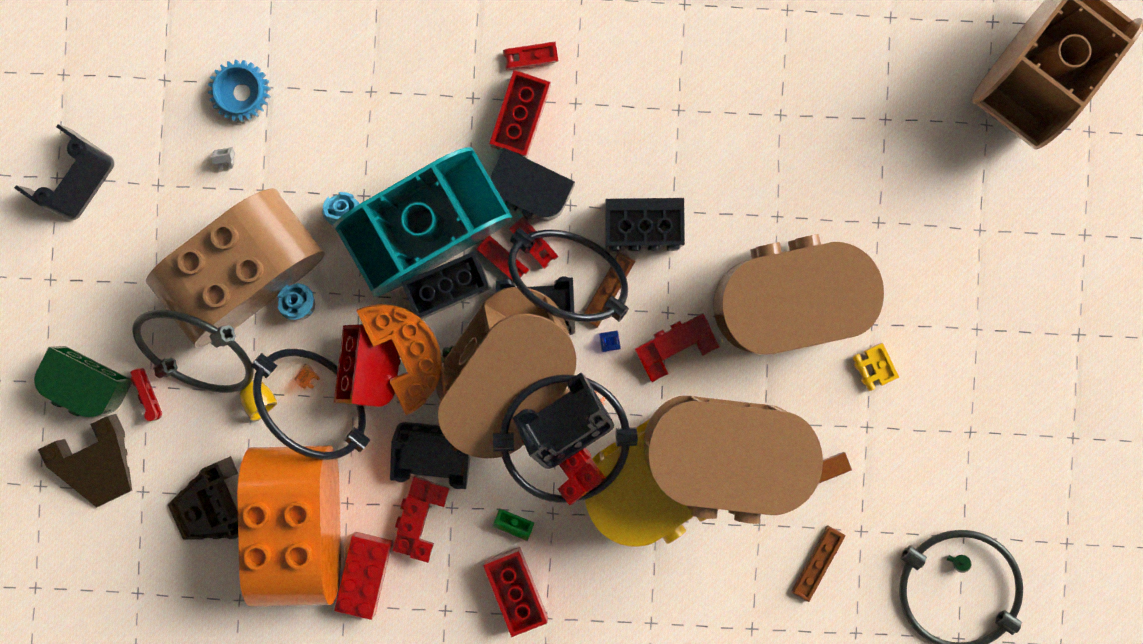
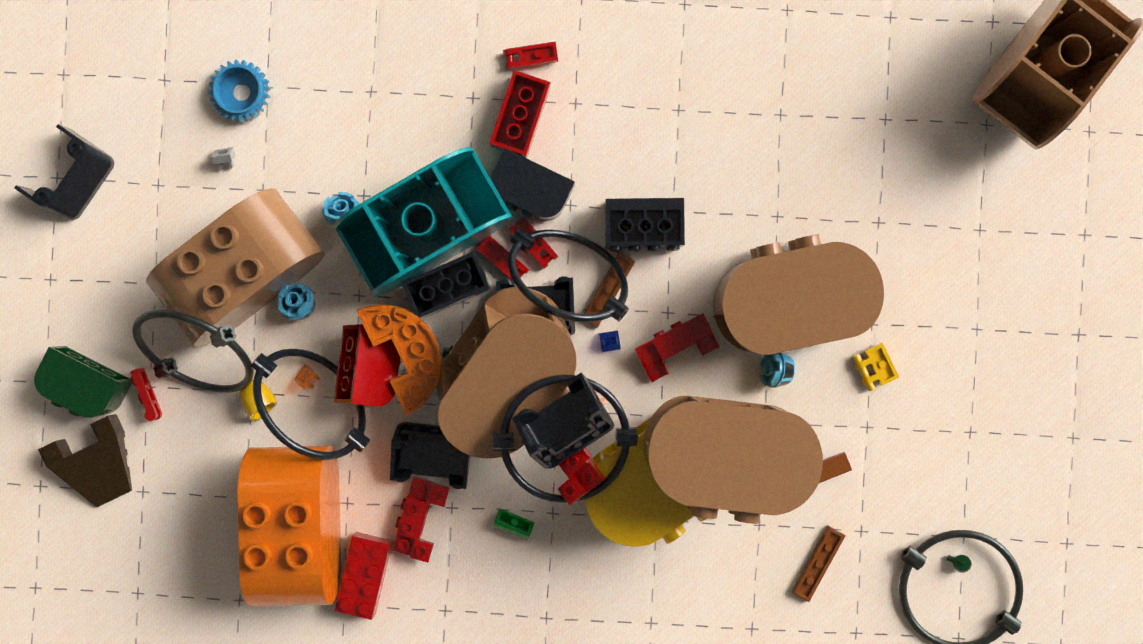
dark brown wedge [168,456,239,540] -> none
red brick [483,547,548,637] -> none
none -> medium azure cone [759,352,795,388]

